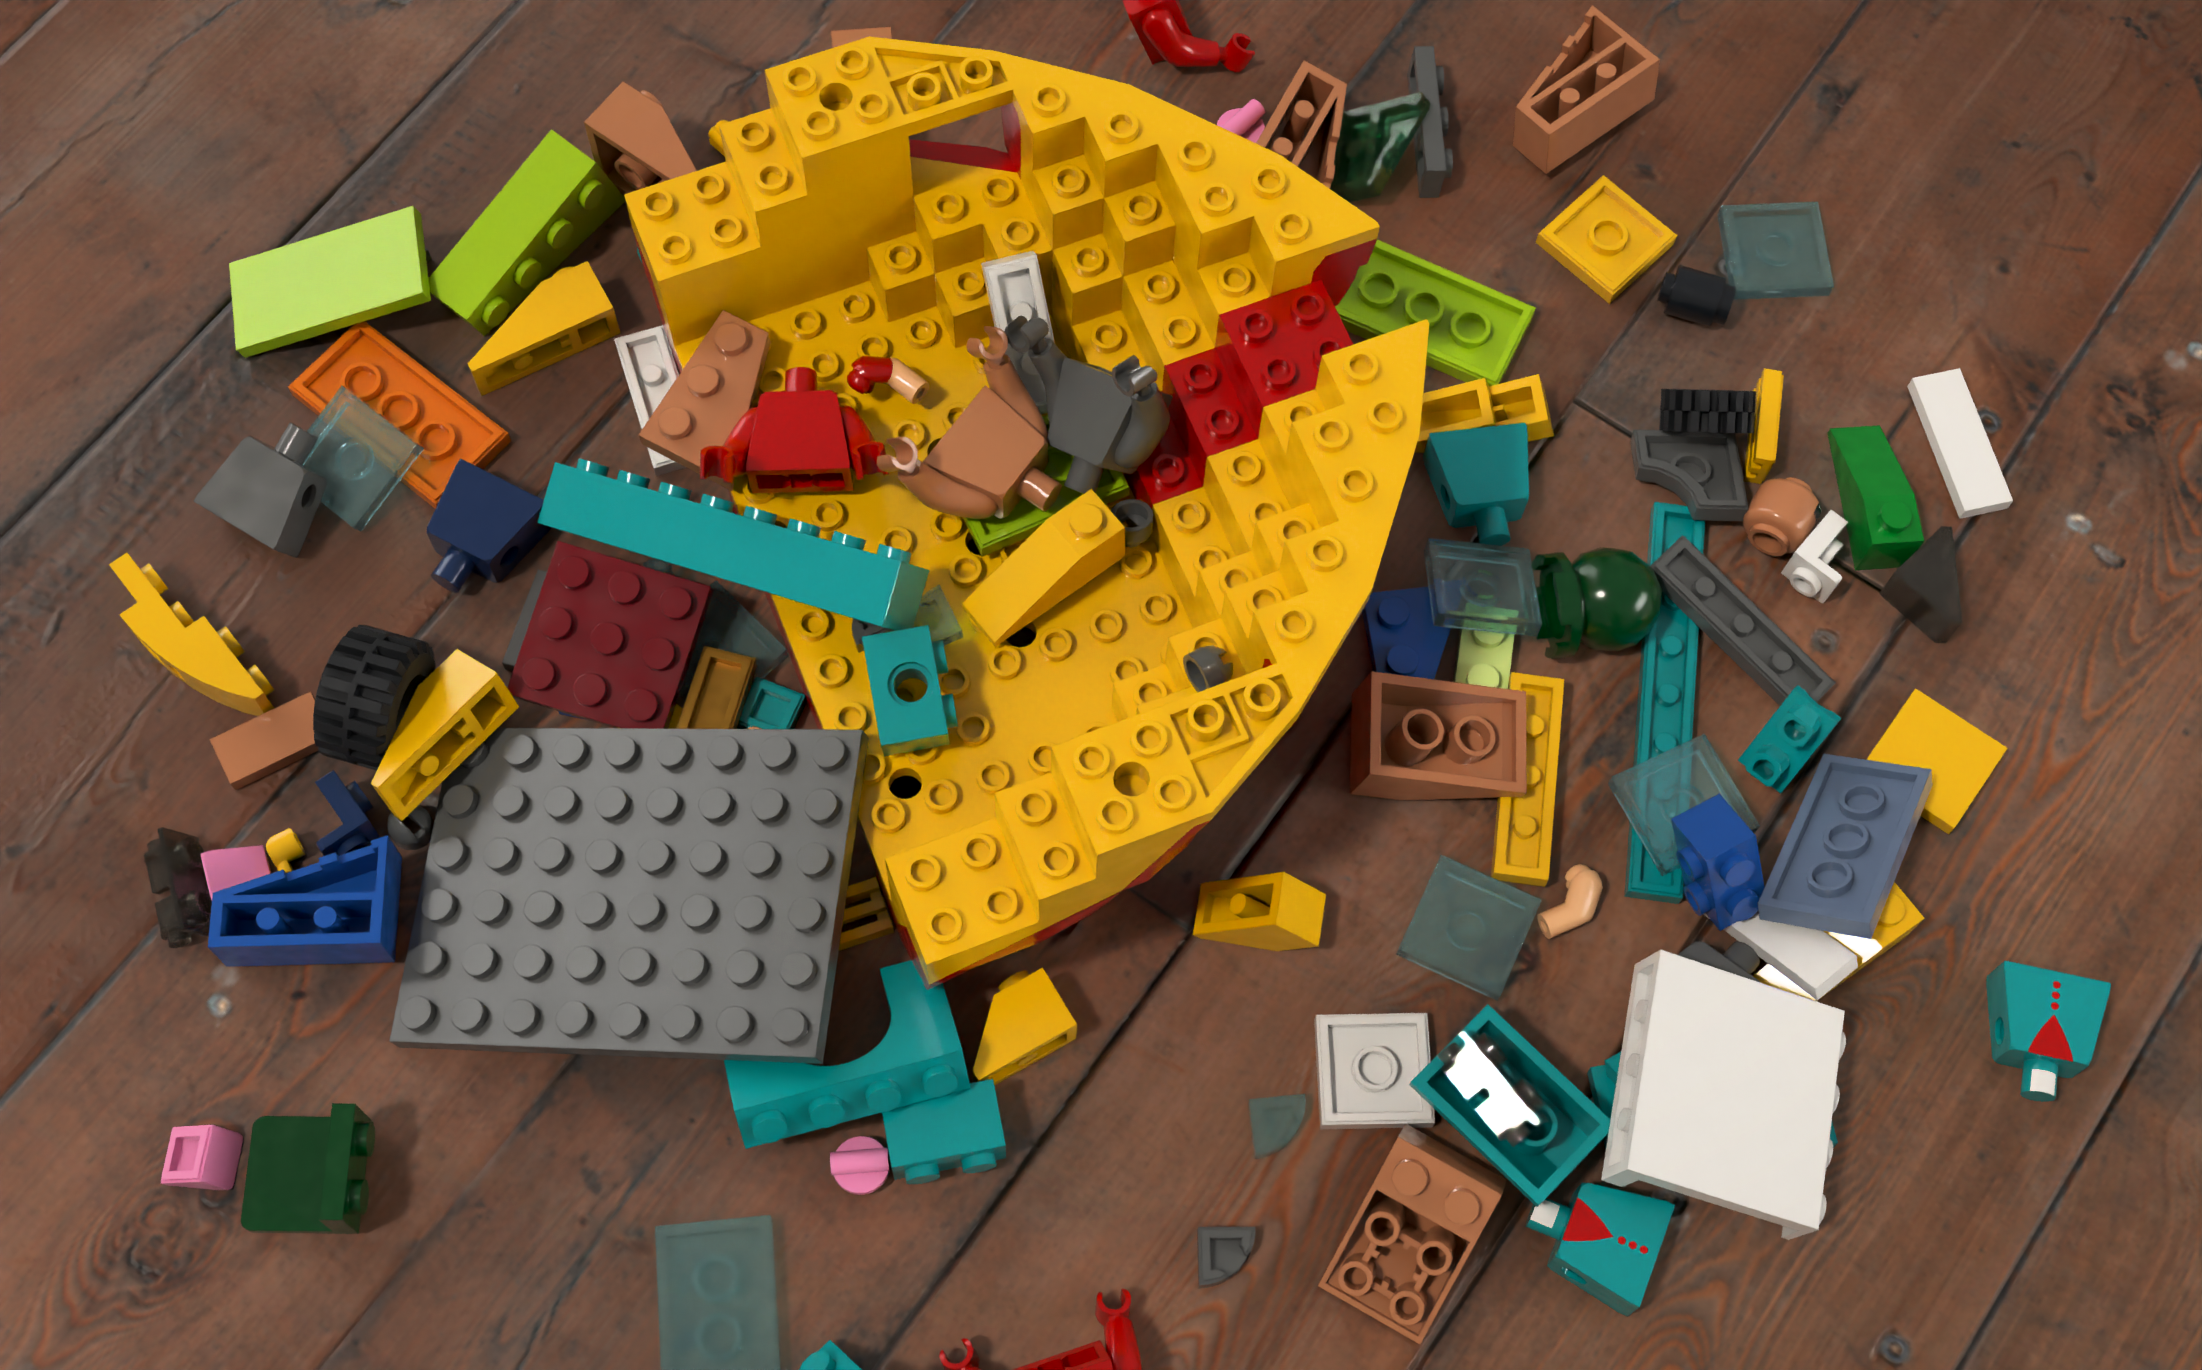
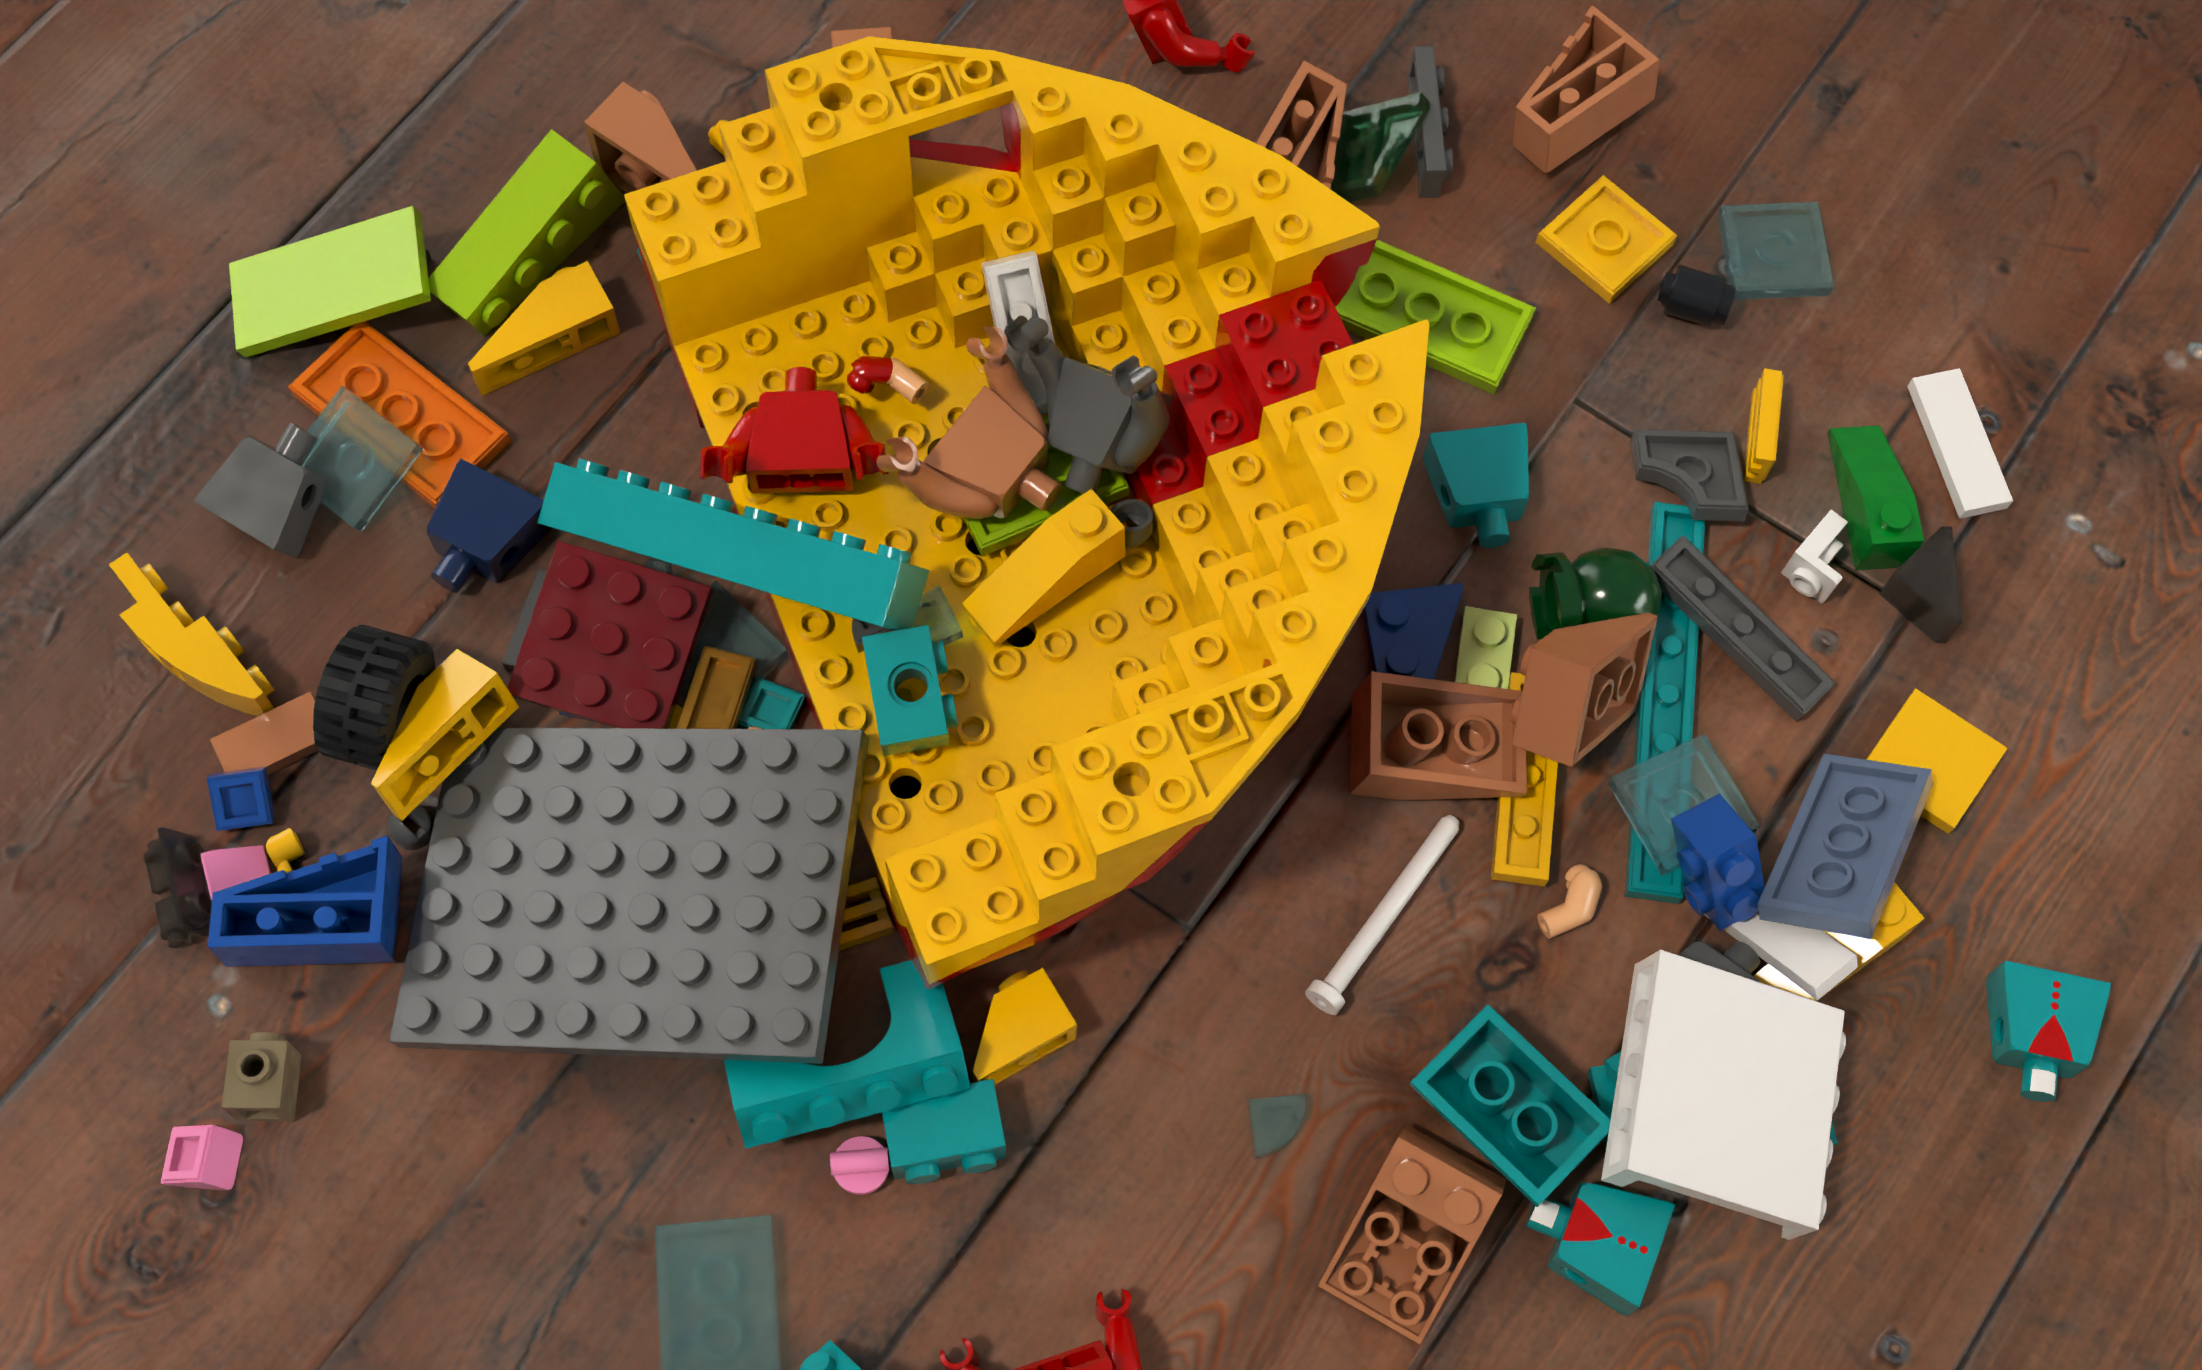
dark green bracket [241,1103,375,1234] -> none
dark blue bracket [315,770,381,856] -> none
white tile [614,325,686,476] -> none
nougat wing [639,310,770,491] -> none
dark grey hinge [1183,645,1233,692] -> none
yellow slope [1193,872,1326,951] -> none
dark grey tile [1197,1227,1256,1289] -> none
bright pink plate [1217,99,1265,143] -> none
white tile [1314,1013,1435,1129] -> none
clear light blue tile [1396,855,1542,1001] -> none
yellow slope [1414,374,1554,453] -> none
clear light blue tile [1424,538,1542,637] -> none
clear smoke hinge [1438,1030,1548,1147] -> none
black tyre [1659,389,1756,433] -> none
teal hips [1738,685,1842,794] -> none
nougat head [1742,477,1821,556] -> none
none -> blue tile [207,767,276,831]
none -> dark tan brick [221,1032,302,1122]
none -> white bar [1305,815,1460,1015]
none -> nougat slope [1511,613,1658,767]

